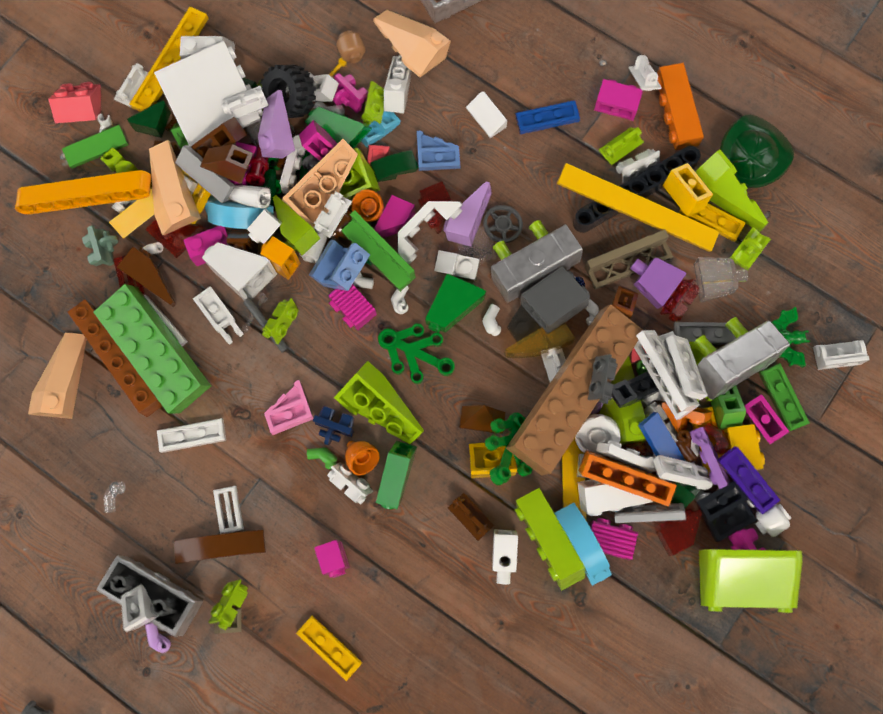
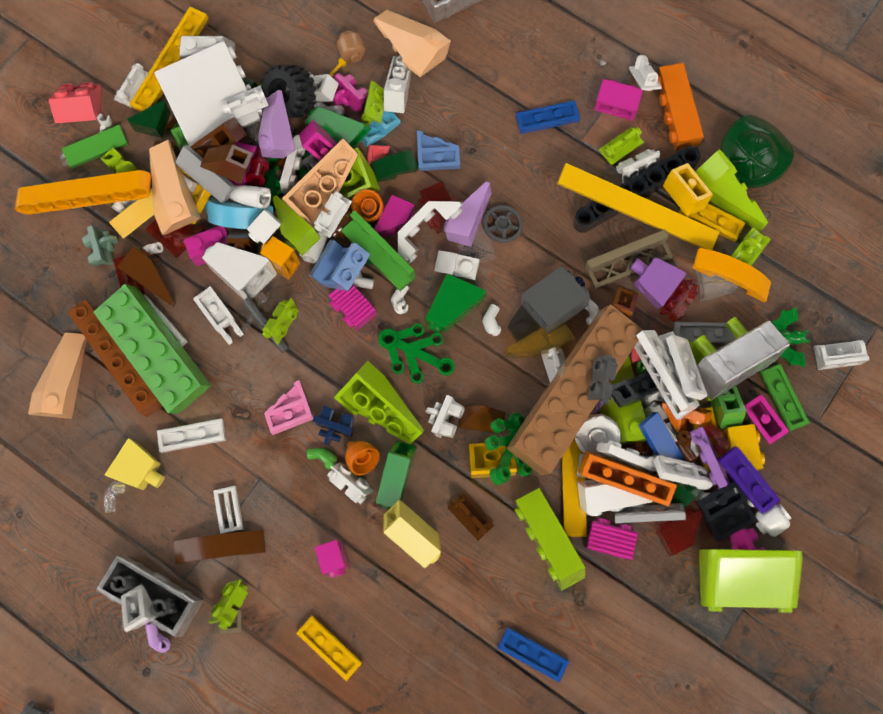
white slope [466,91,507,138] -> none
flat silver piece [491,220,583,303] -> none
white torso [492,529,518,584] -> none
medium azure arch [554,502,612,586] -> none
none -> light yellow torso [105,438,165,490]
none -> light yellow brick [384,499,441,568]
none -> white hips [425,395,465,438]
none -> blue tile [497,627,570,683]
none -> light orange slope [693,248,771,302]

